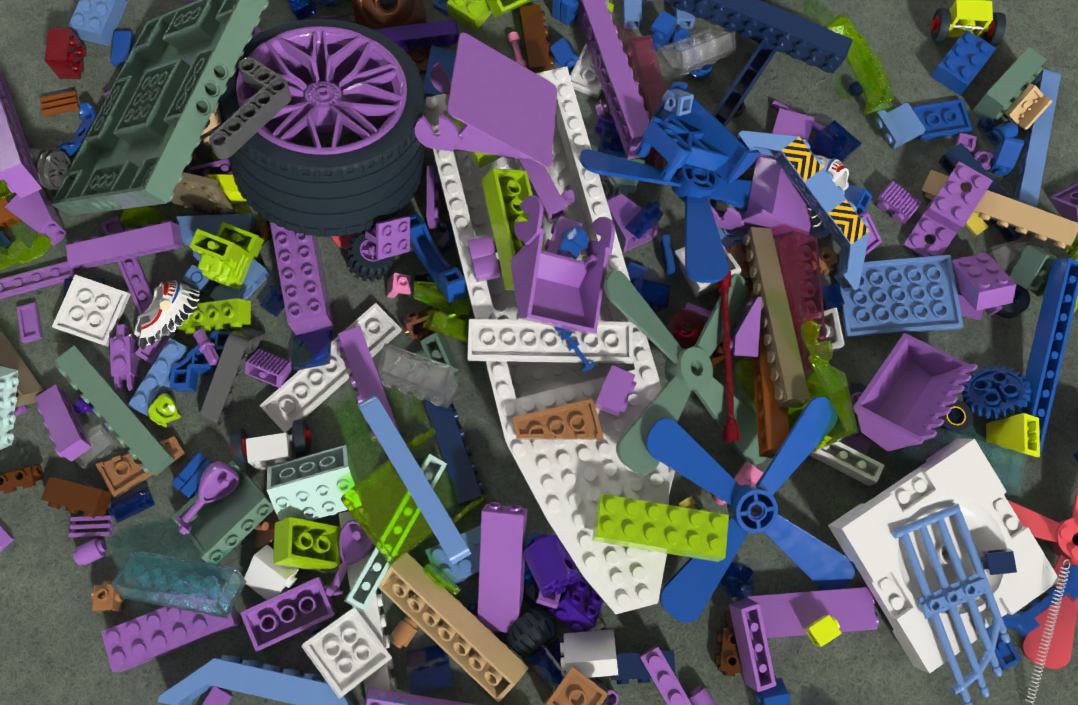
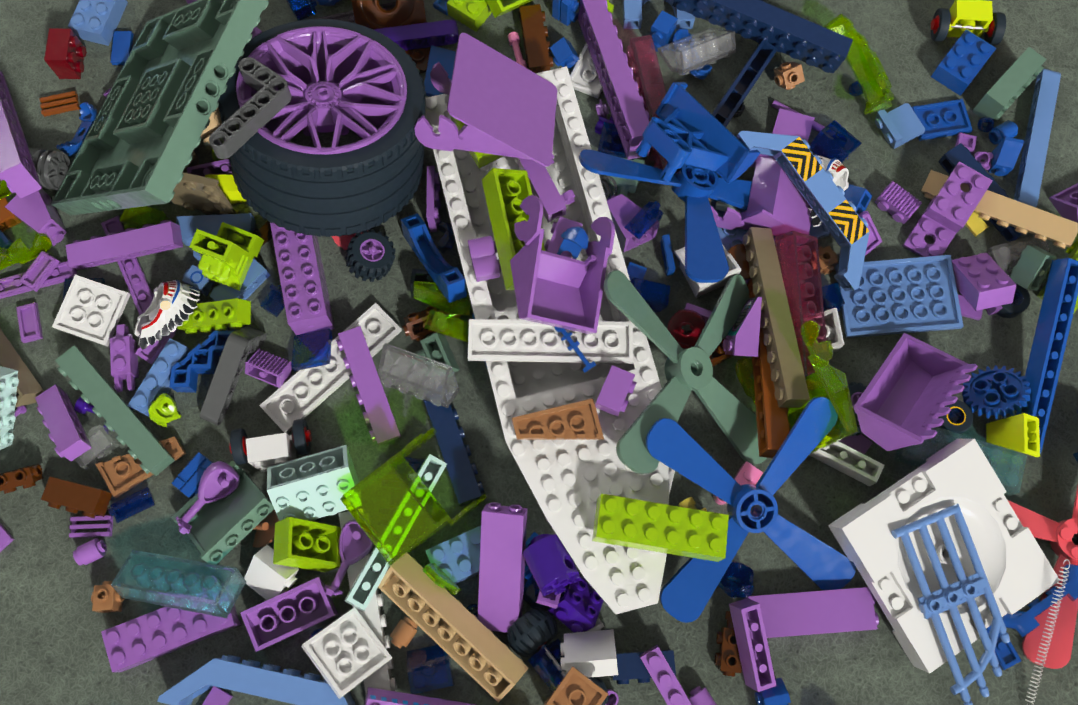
medium lavender axle [193,329,220,365] -> none
medium blue beam [357,394,472,565] -> none
medium lavender bracket [365,216,410,260] -> none
bright pink bracket [387,273,411,298] -> none
medium blue brick [662,88,694,116] -> none
dark red hose [716,271,740,442] -> none
neon yellow brick [804,615,842,647] -> none
dark blue brick [981,548,1017,575] -> none
tan bracket [1004,83,1052,130] -> none
none -> medium lavender tile [19,251,60,292]
none -> medium nougat brick [774,61,805,90]

